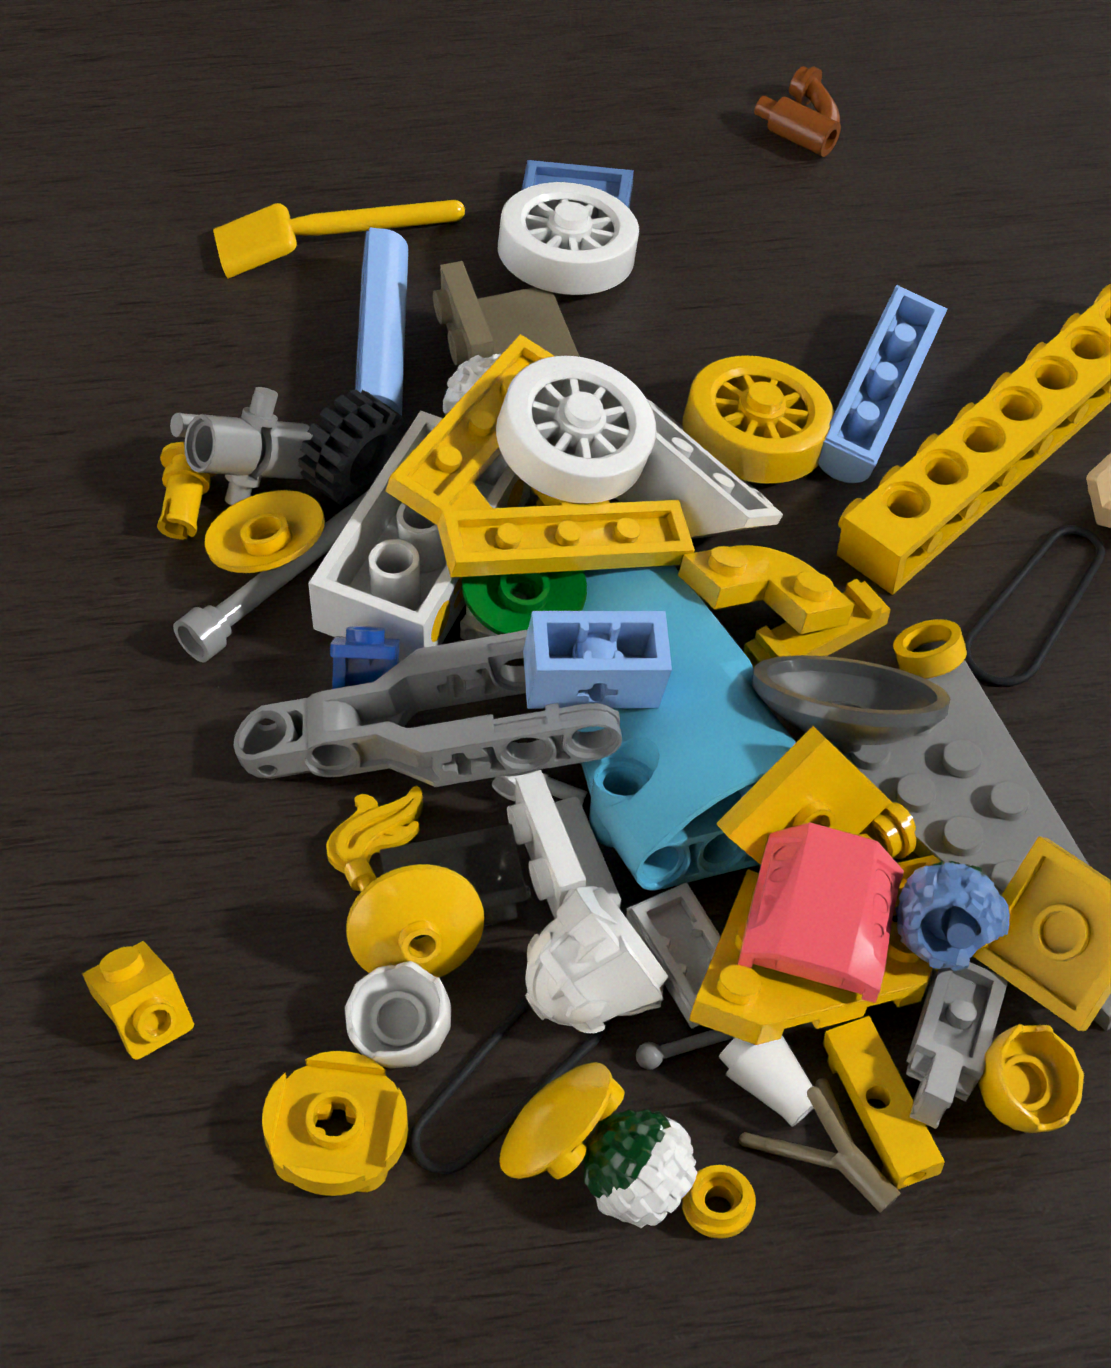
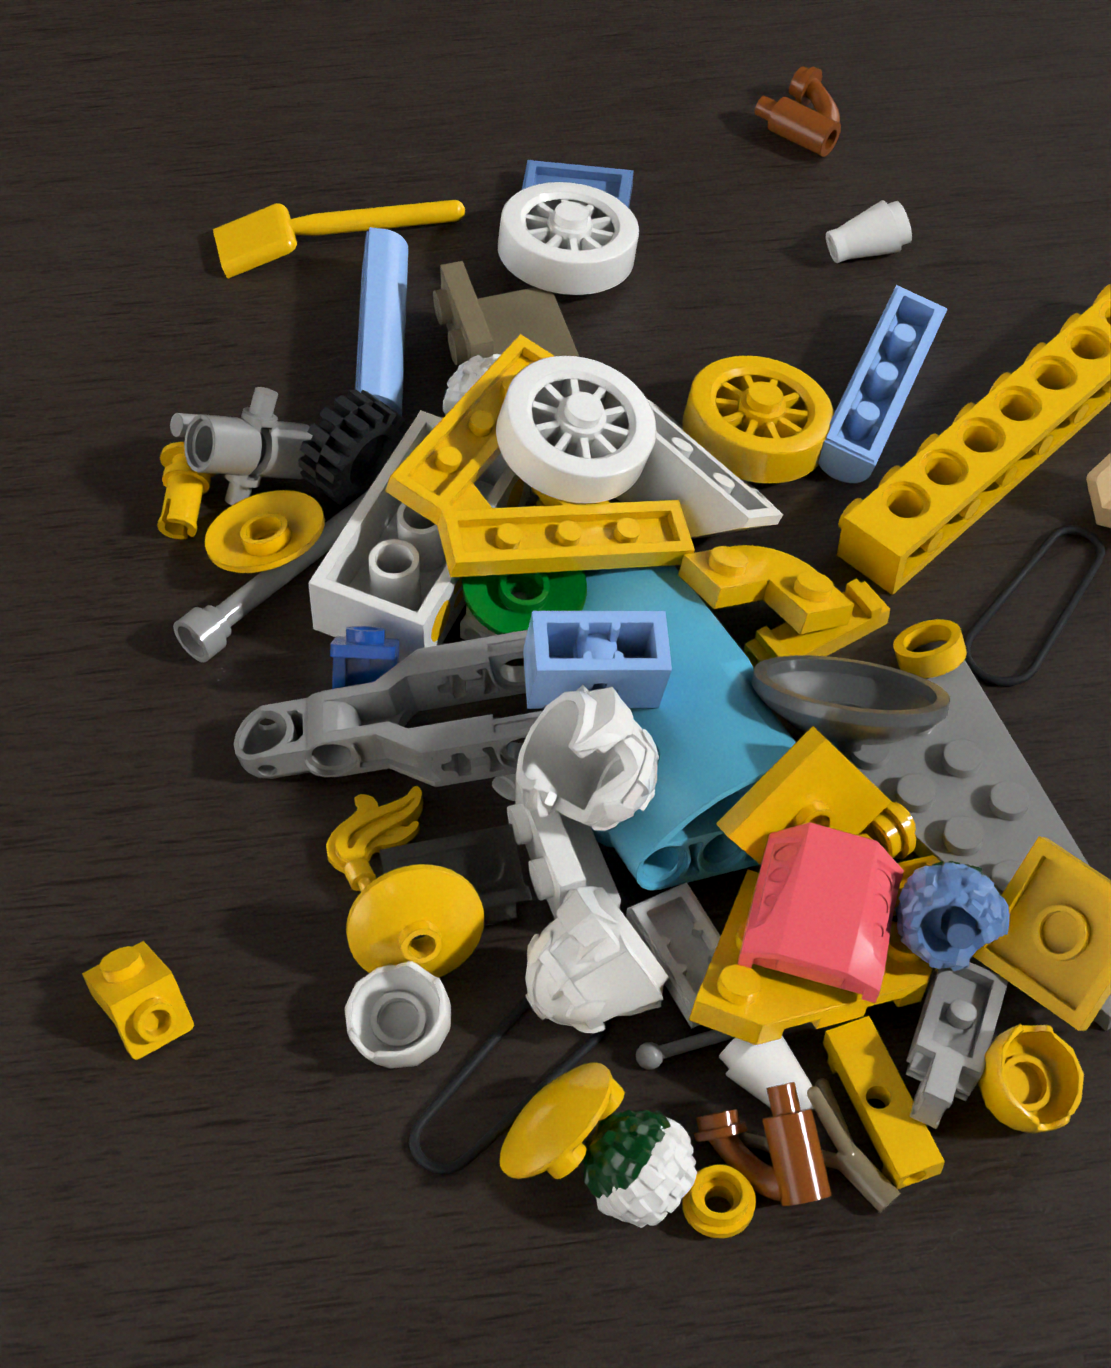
yellow plate [262,1051,408,1196] -> none
none -> white helmet [516,685,659,831]
none -> dark orange plant [693,1082,832,1206]
none -> white cone [826,200,912,263]

